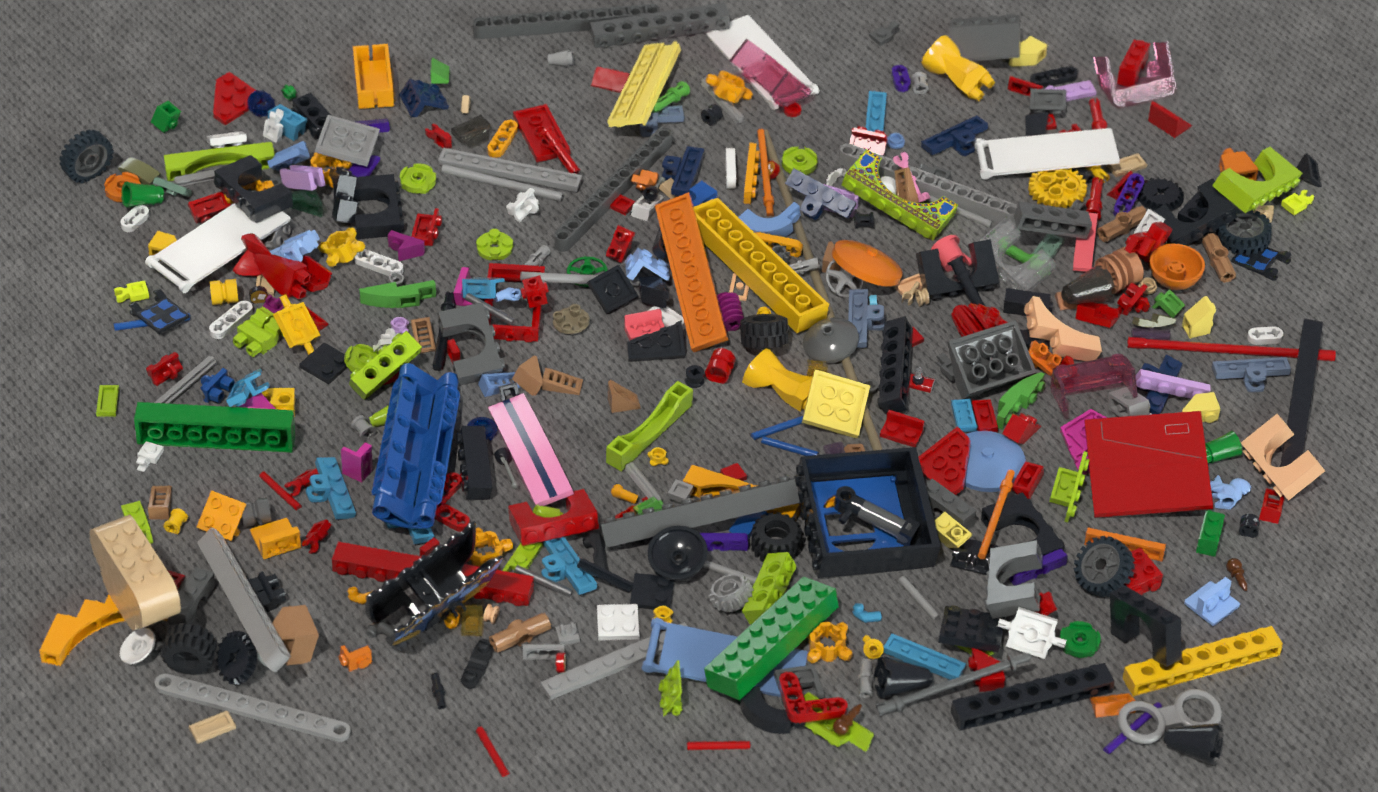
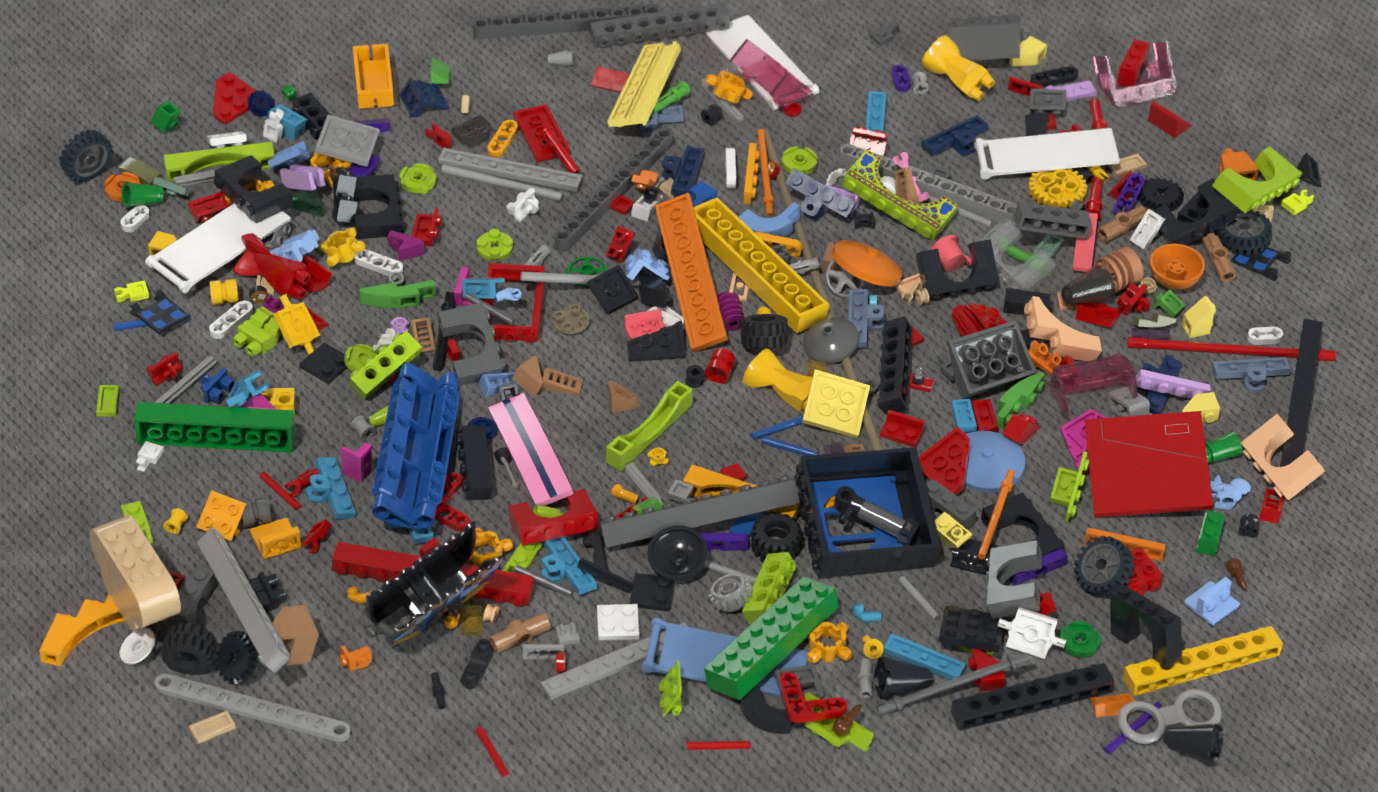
medium nougat slope [148,486,172,519] -> none
red brick [520,275,549,308] -> none
yellow plate [653,606,673,623] -> none
medium blue plate [887,133,905,149] -> none
black pin [948,256,986,306] -> none
red slope [1011,461,1044,499] -> none
red plate [1124,221,1172,263] -> none

